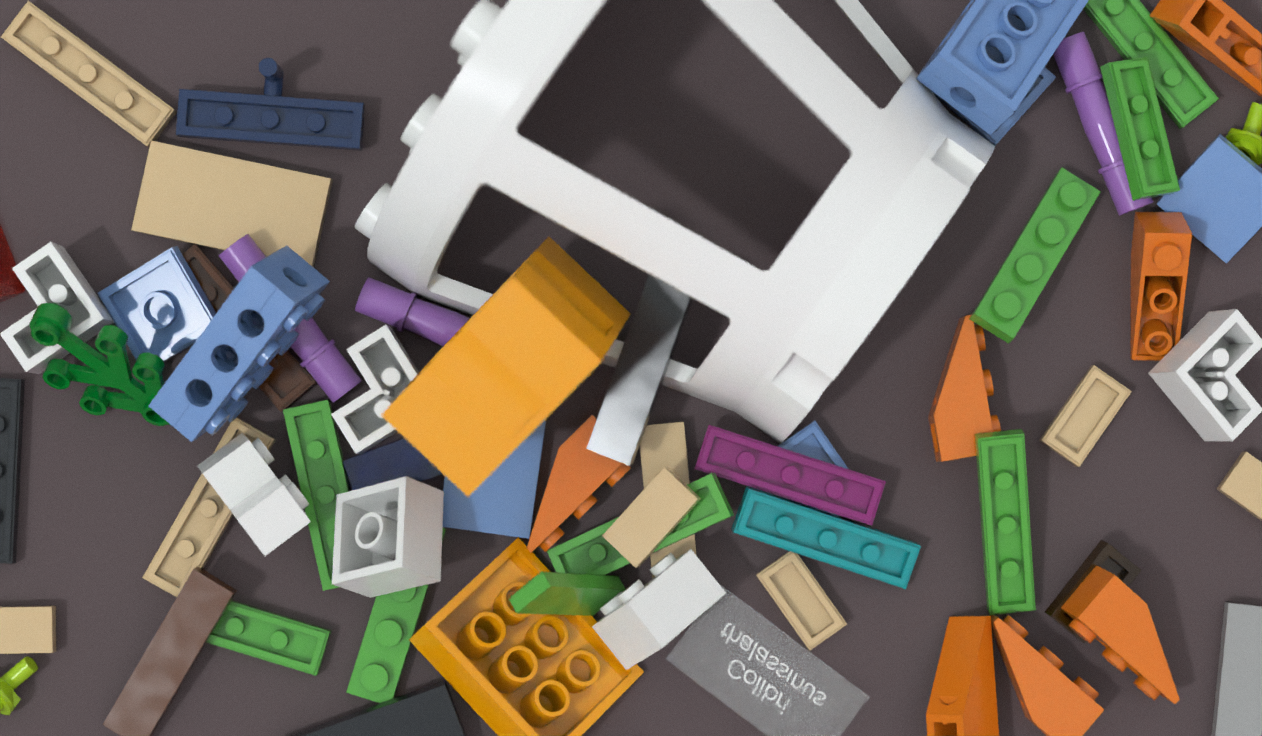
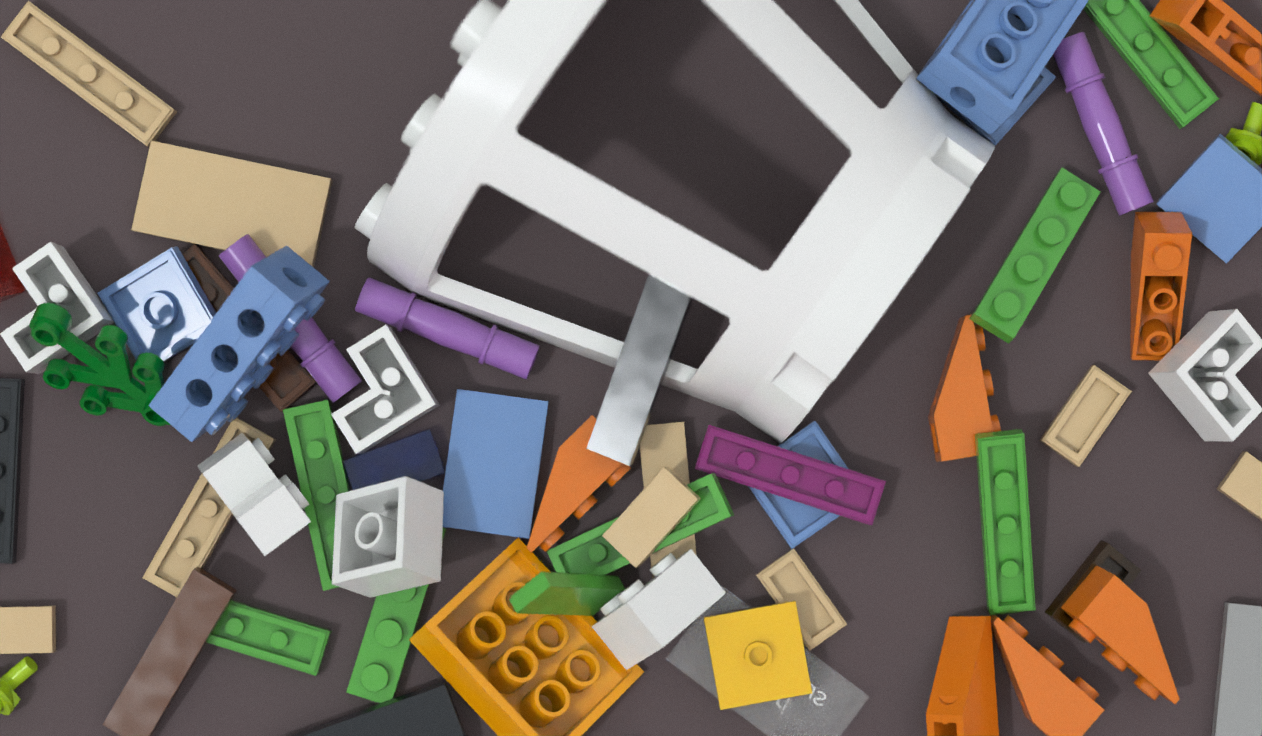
dark blue plate [176,58,365,151] -> none
light orange tile [381,236,631,497] -> none
teal tile [731,486,921,589] -> none
bright green tile [1100,57,1180,201] -> none
none -> yellow plate [703,600,812,710]

